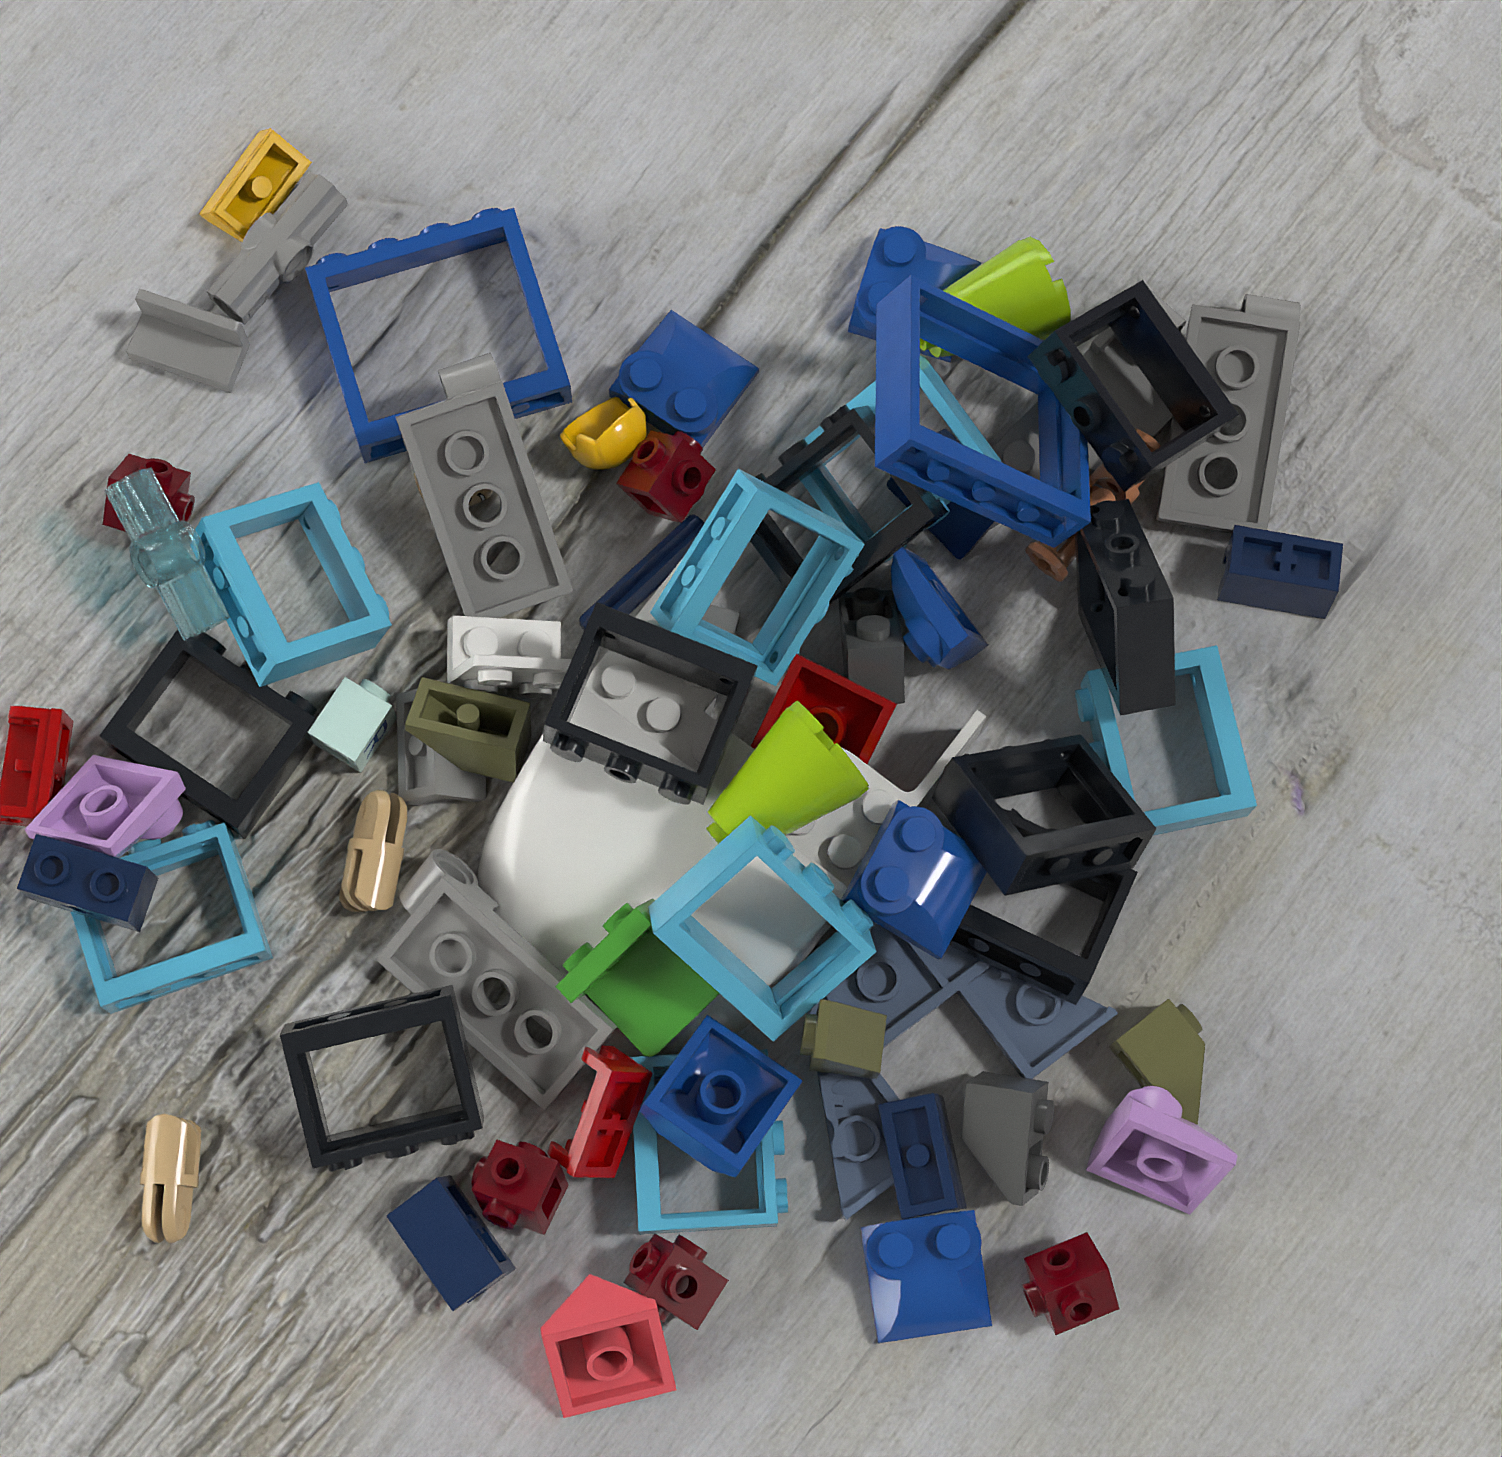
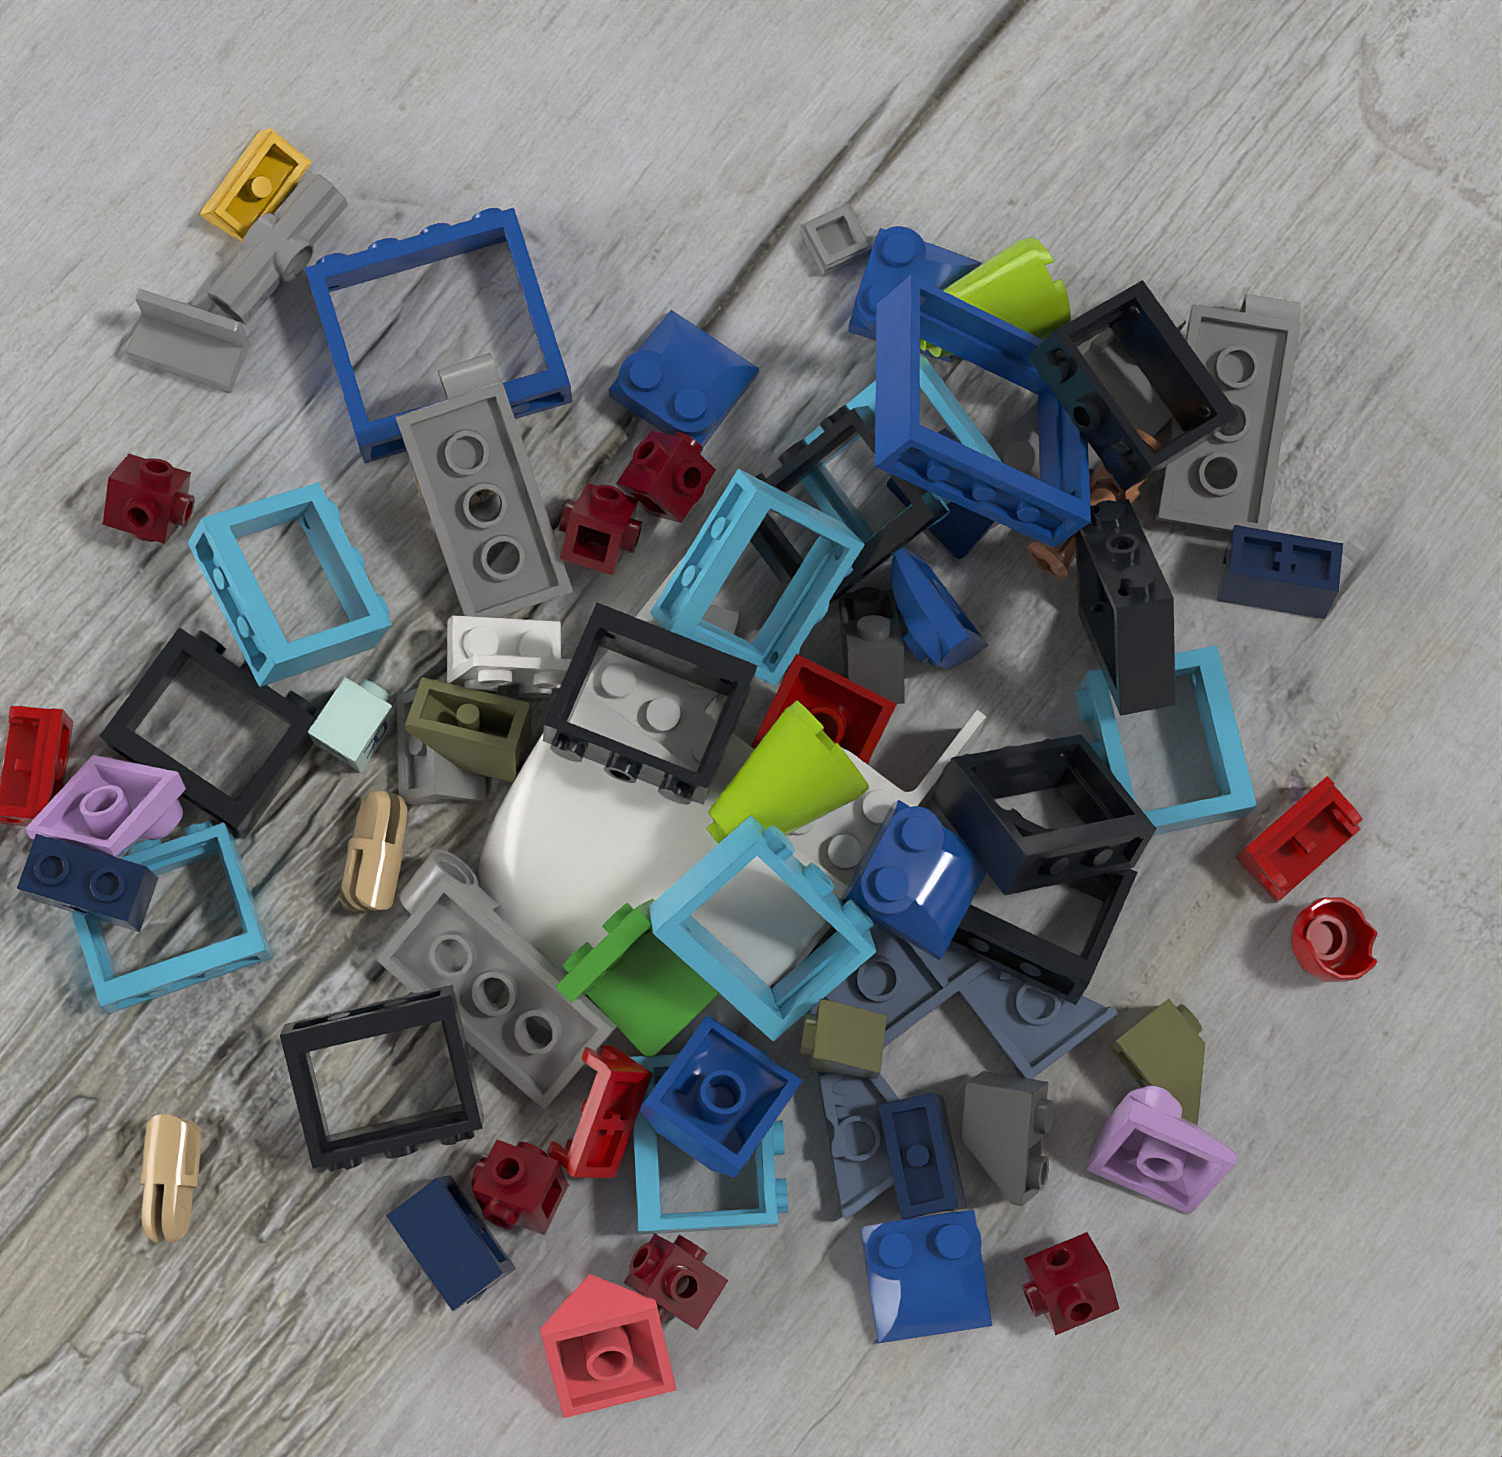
clear light blue piece [104,468,230,641] -> none
yellow hair [560,397,647,470] -> none
dark blue axle [579,514,705,631] -> none
none -> dark red brick [559,483,643,575]
none -> light grey tile [800,203,872,277]
none -> red hinge [1235,776,1363,903]
none -> red hair [1291,897,1378,982]

